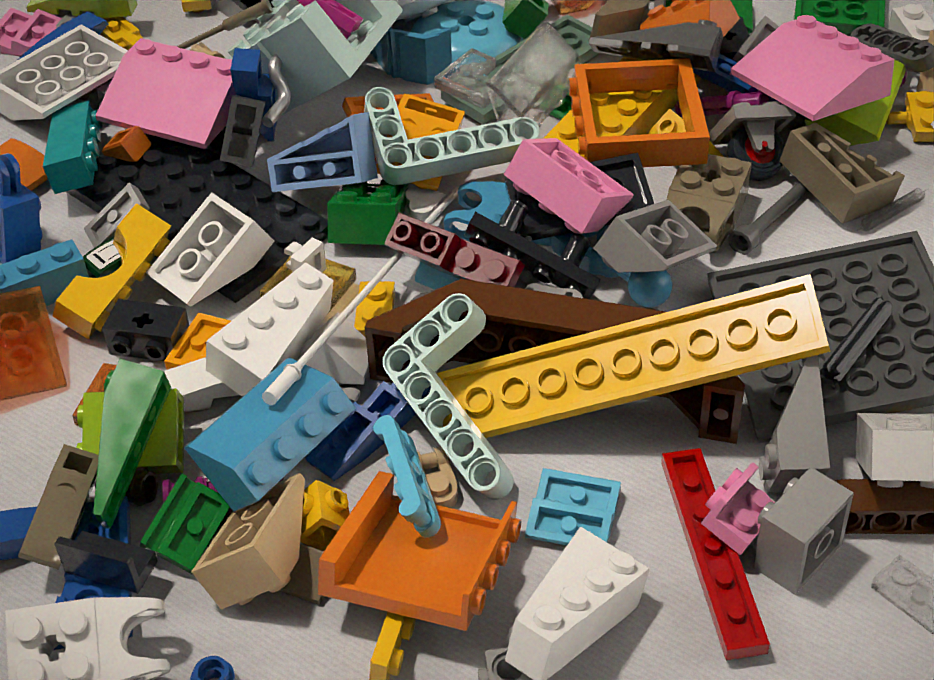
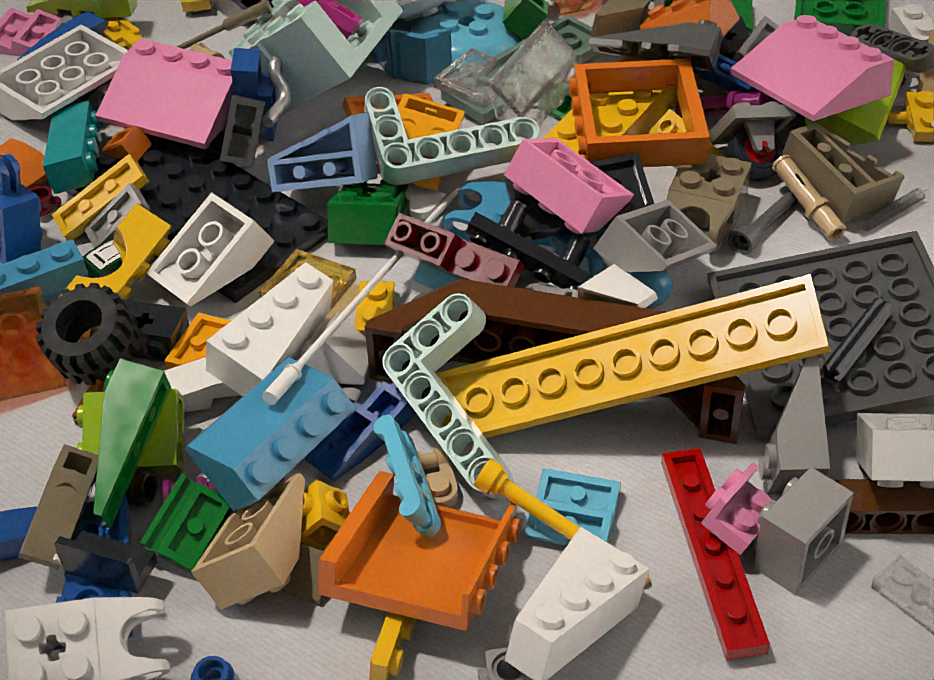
white tile [284,238,327,273] -> none
none -> dark red plate [30,186,62,217]
none -> black tyre [36,283,141,385]
none -> yellow plate [51,154,149,241]
none -> yellow piece [473,458,650,586]
none -> white slope [578,264,658,308]
none -> tan pin [772,154,846,241]

